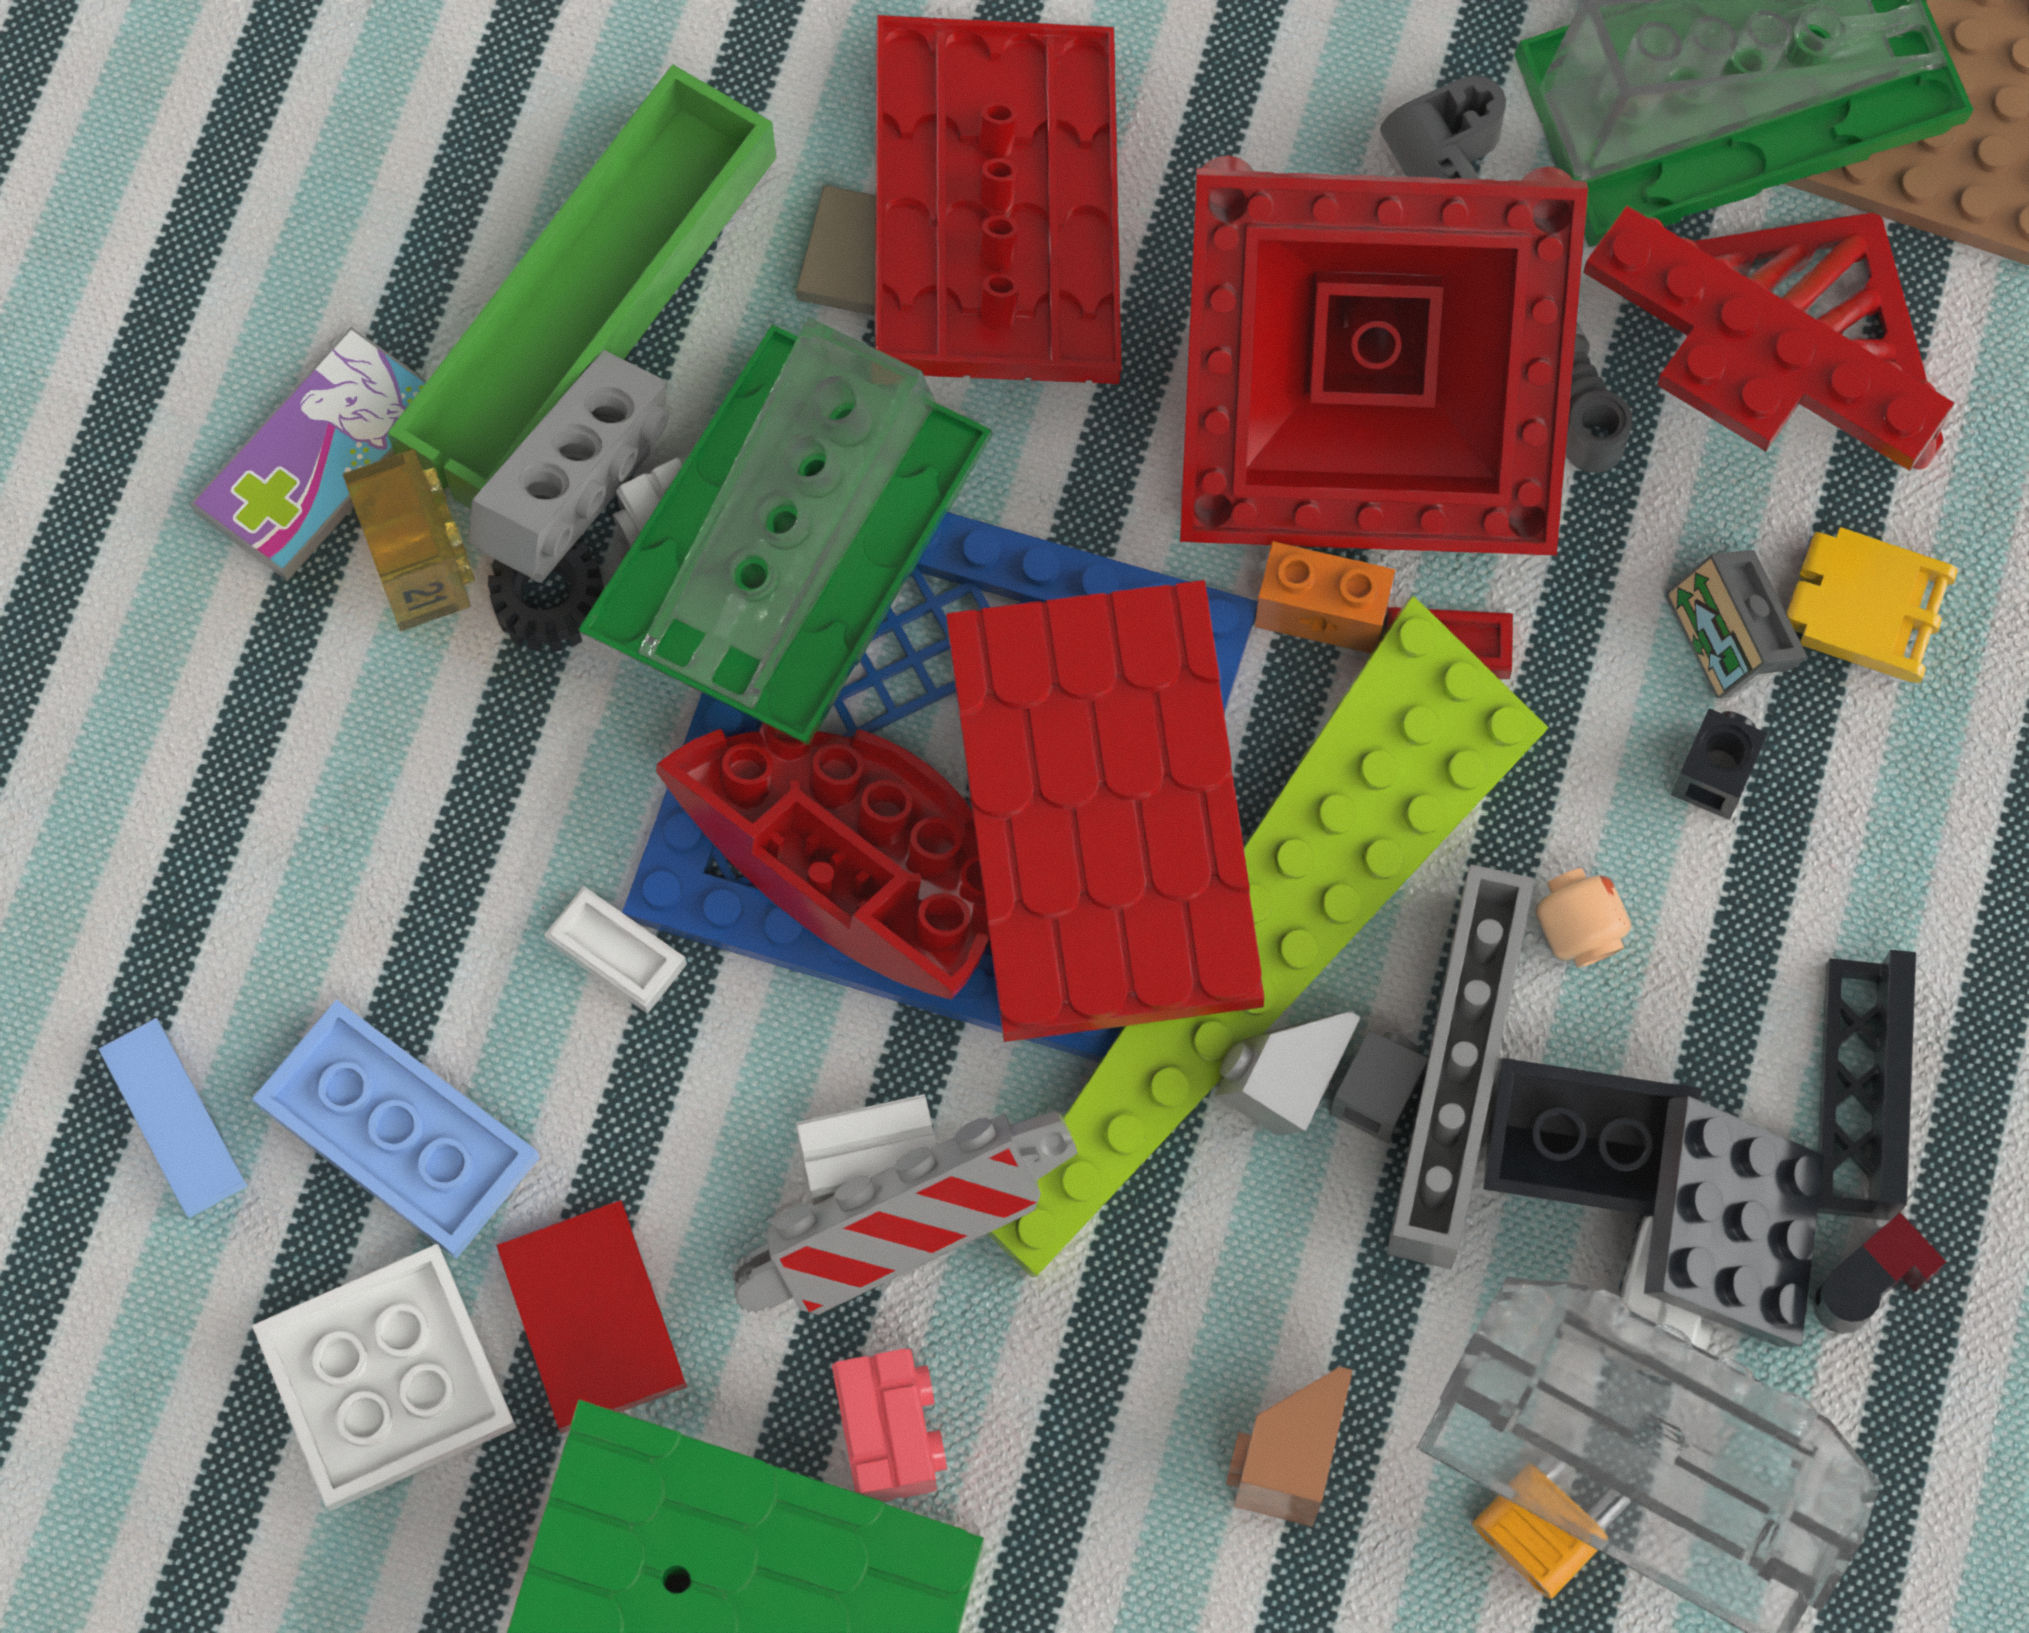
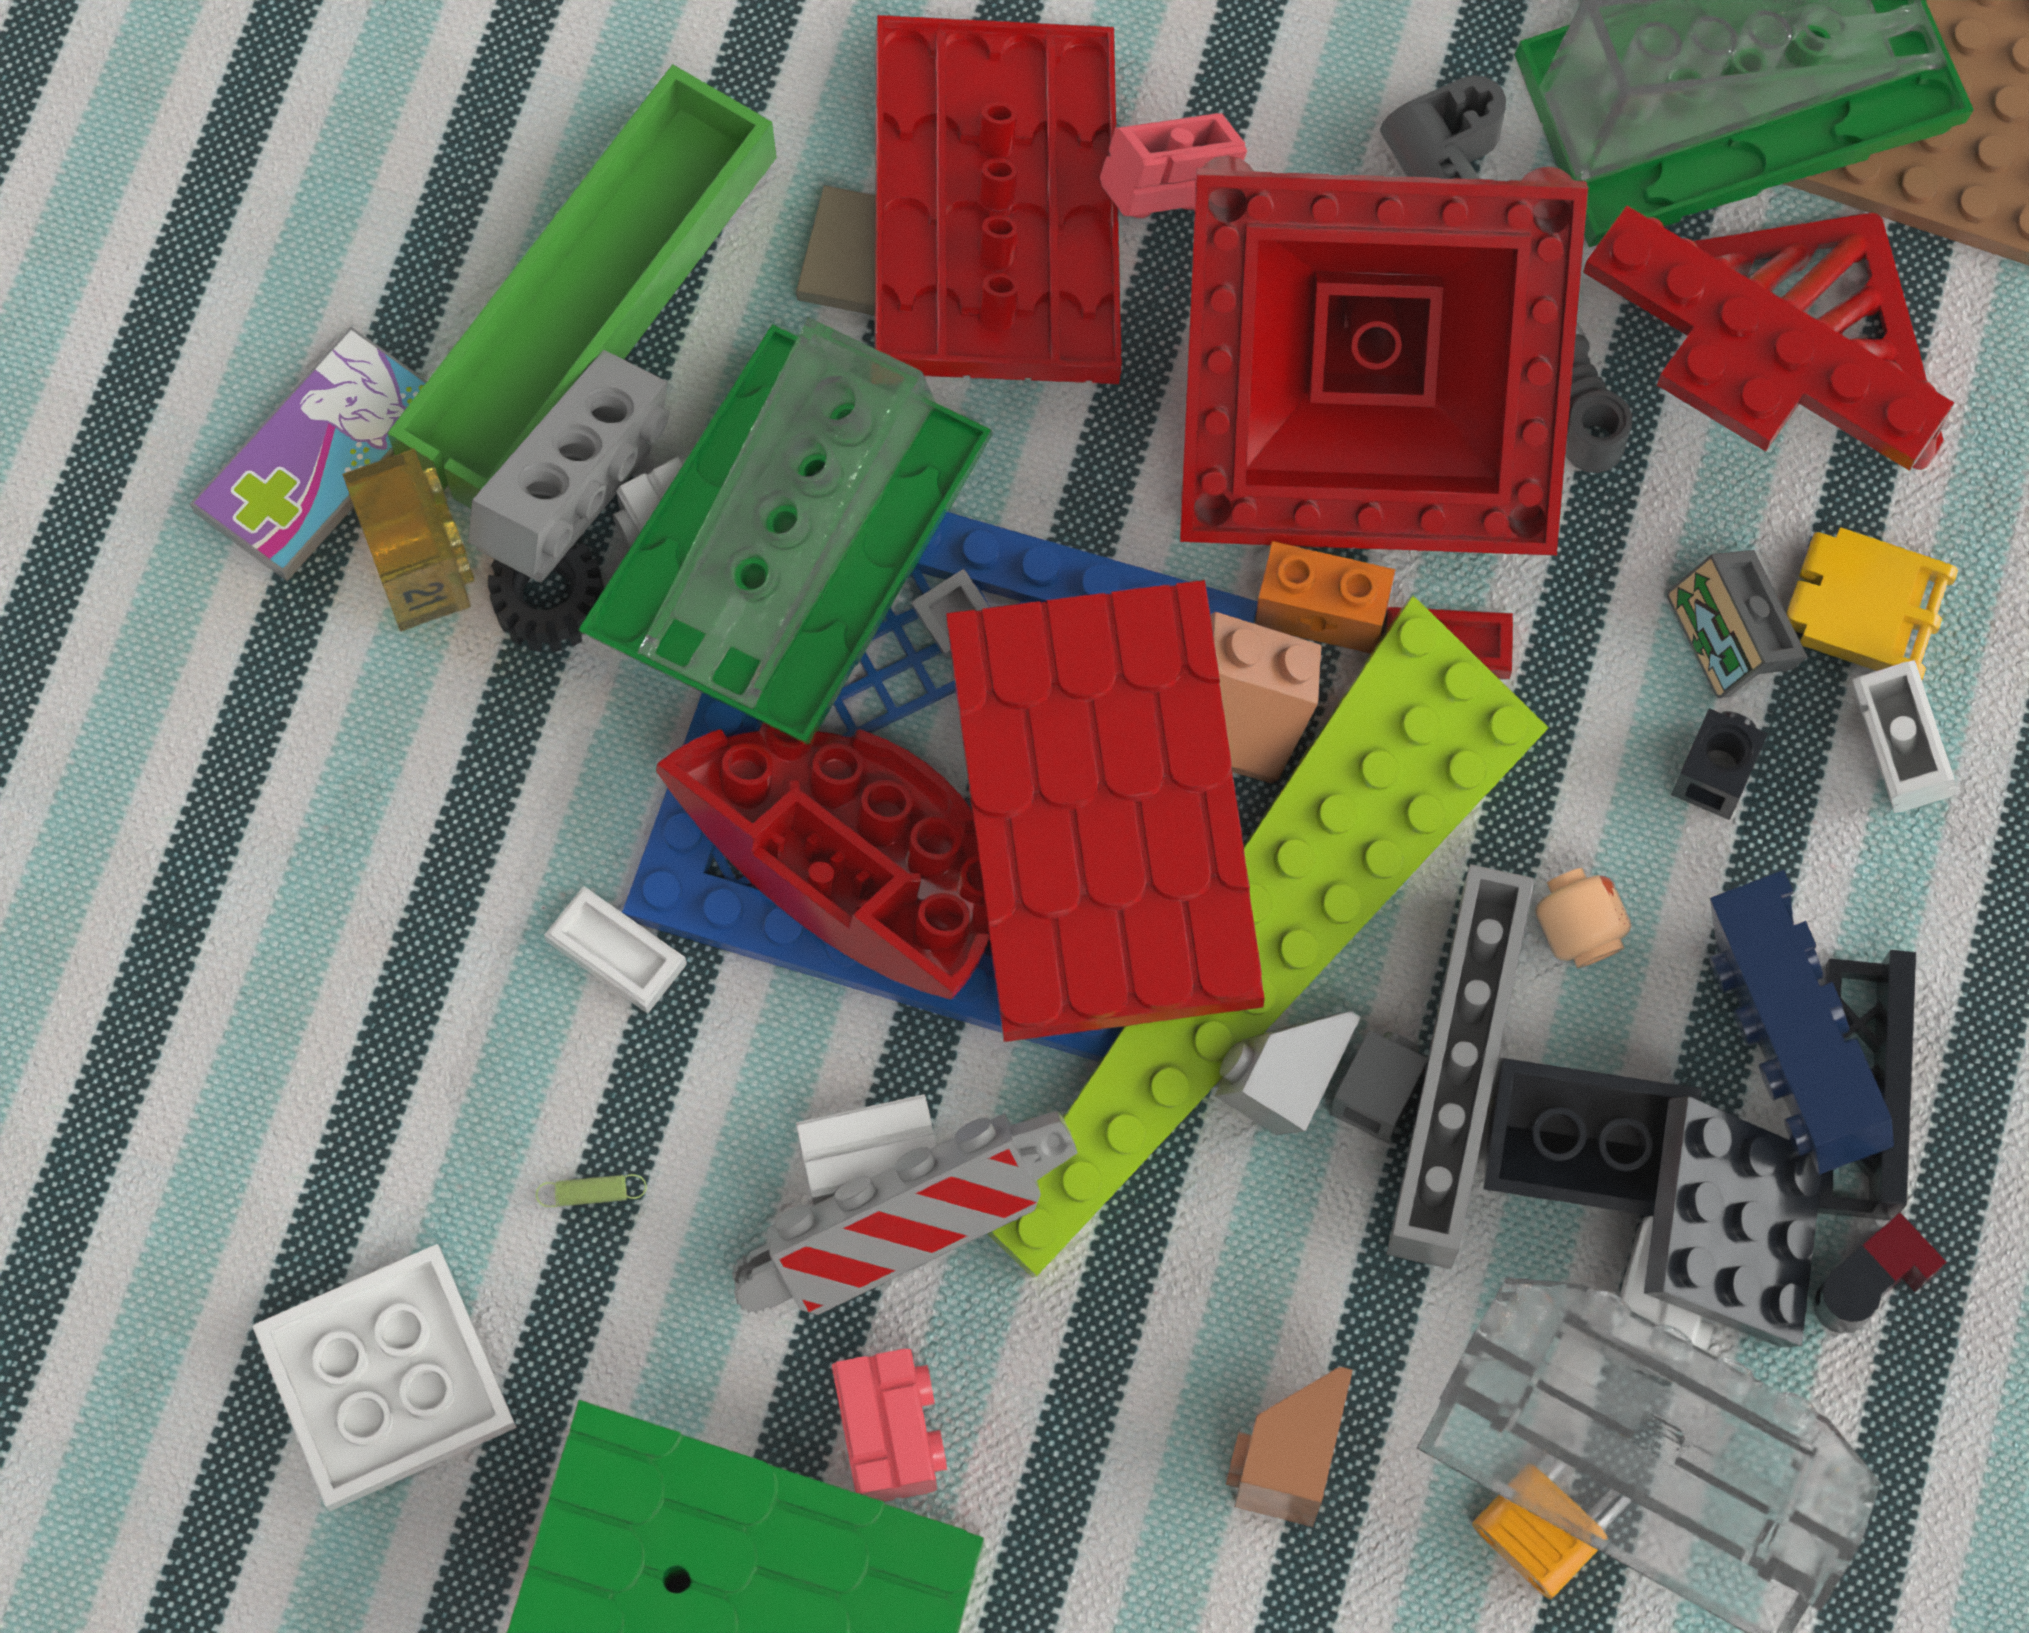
light blue tile [99,1018,248,1218] -> none
light blue plate [252,999,540,1260] -> none
red tile [496,1200,687,1434] -> none
none -> yellowish green piece [536,1175,647,1207]
none -> light grey plate [911,569,990,659]
none -> coral brick [1100,113,1247,218]
none -> nougat slope [1210,612,1321,783]
none -> dark blue wedge [1709,870,1894,1175]
none -> white brick [1853,660,1956,813]

